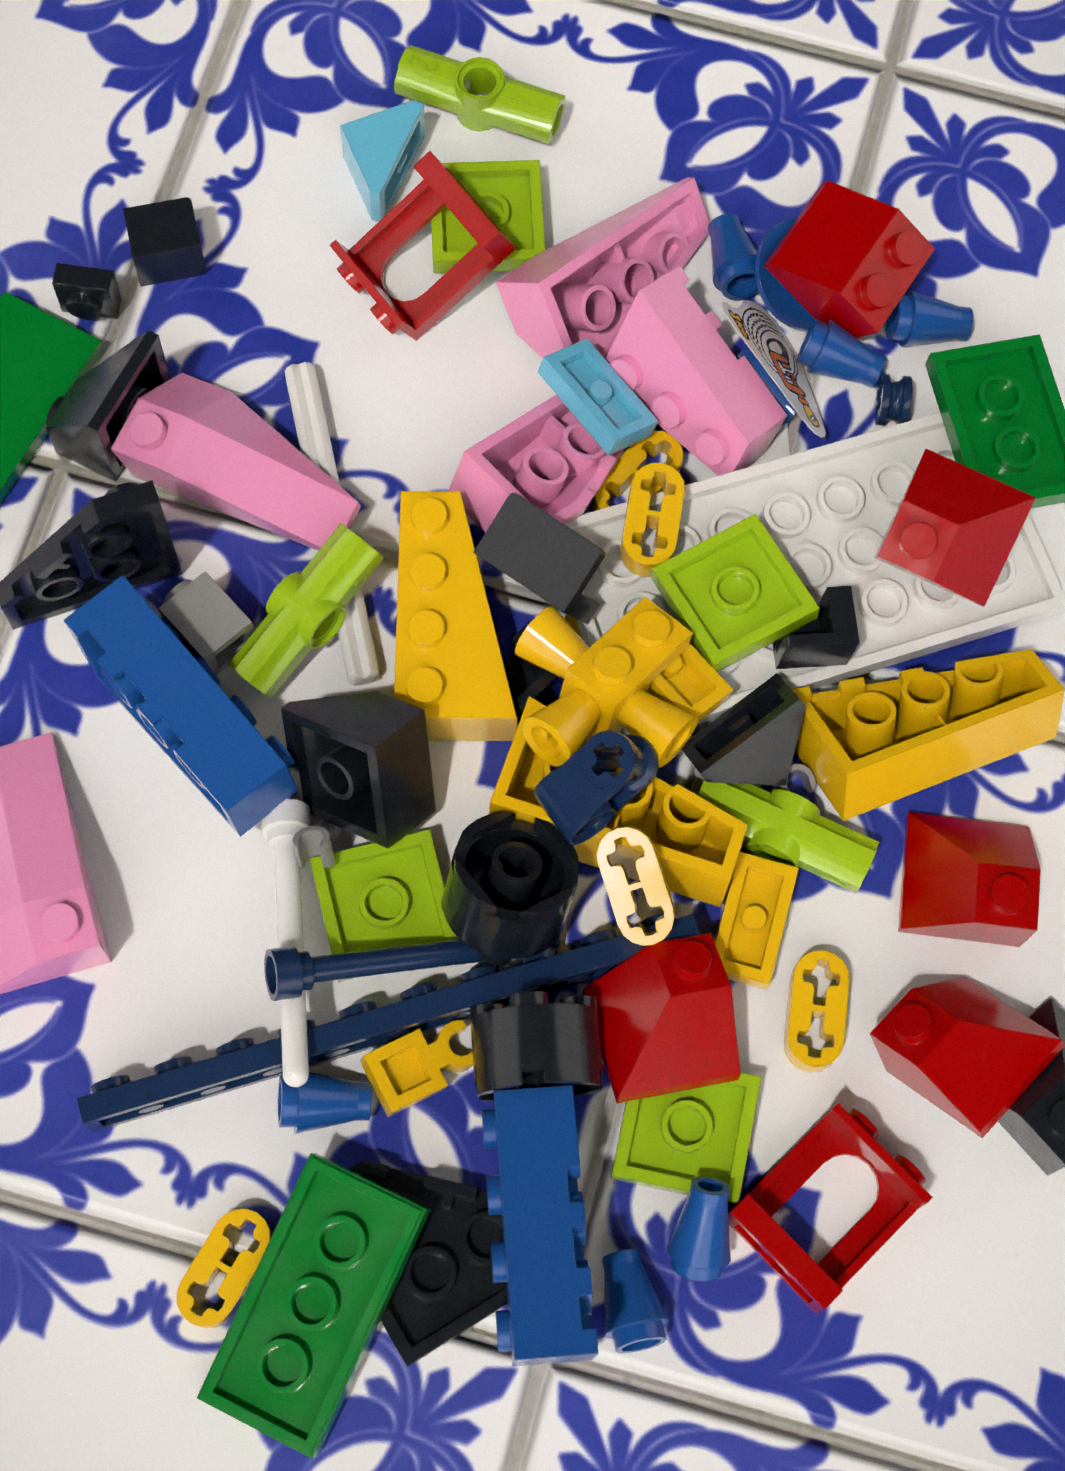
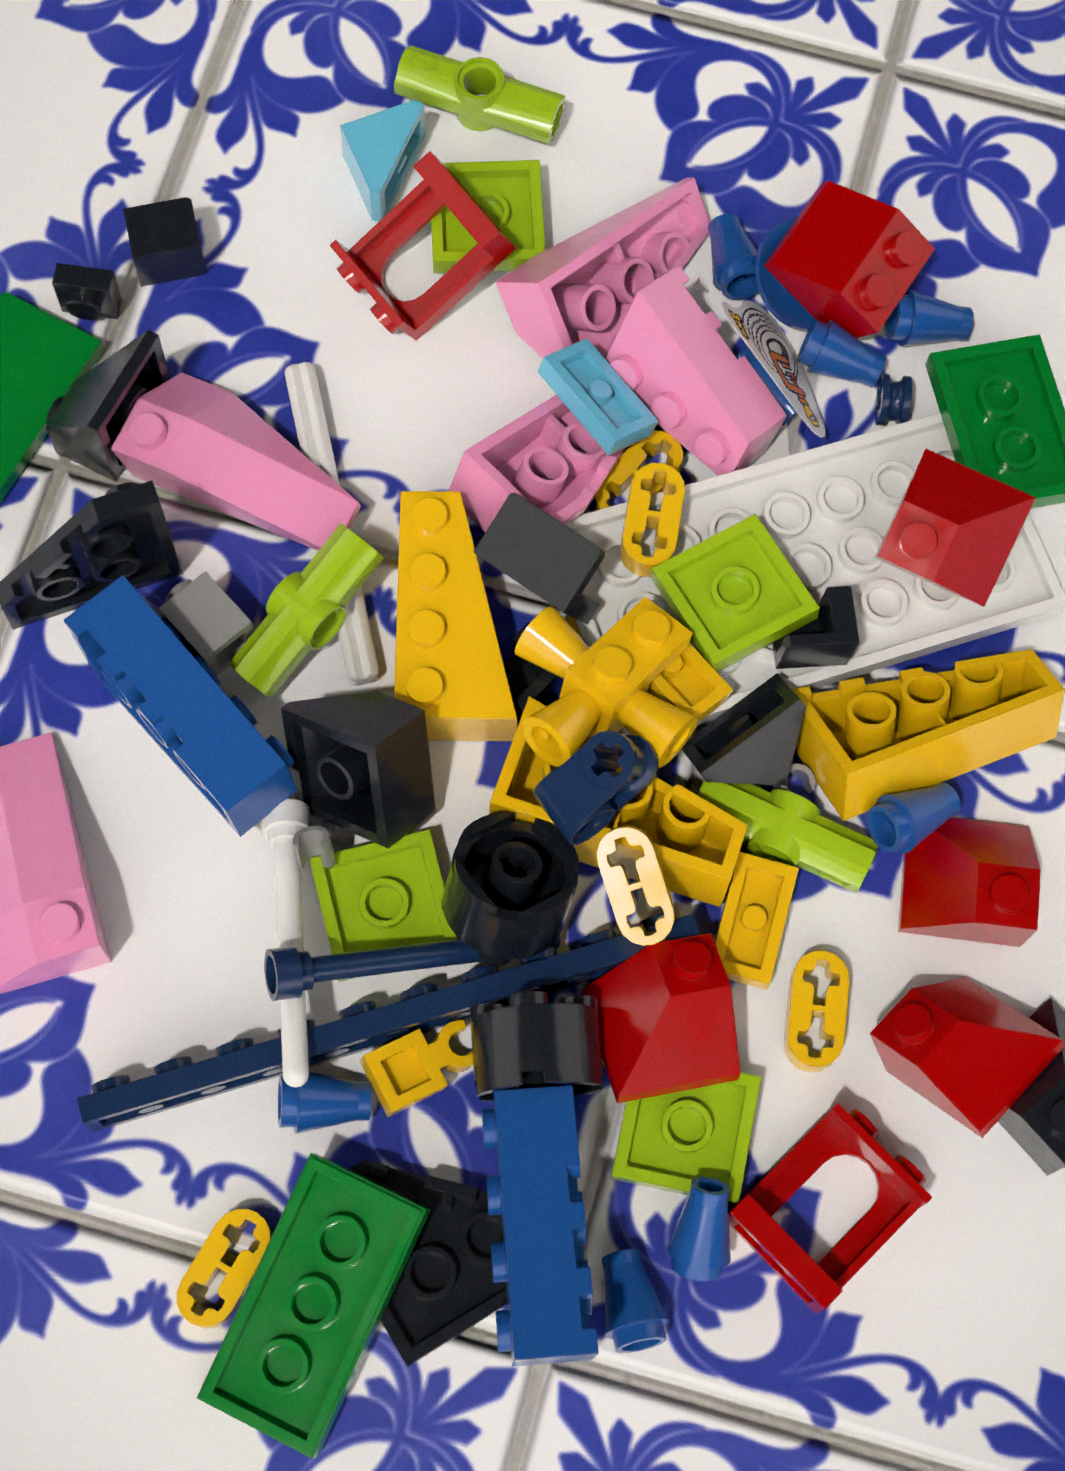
none -> blue cone [867,783,961,853]

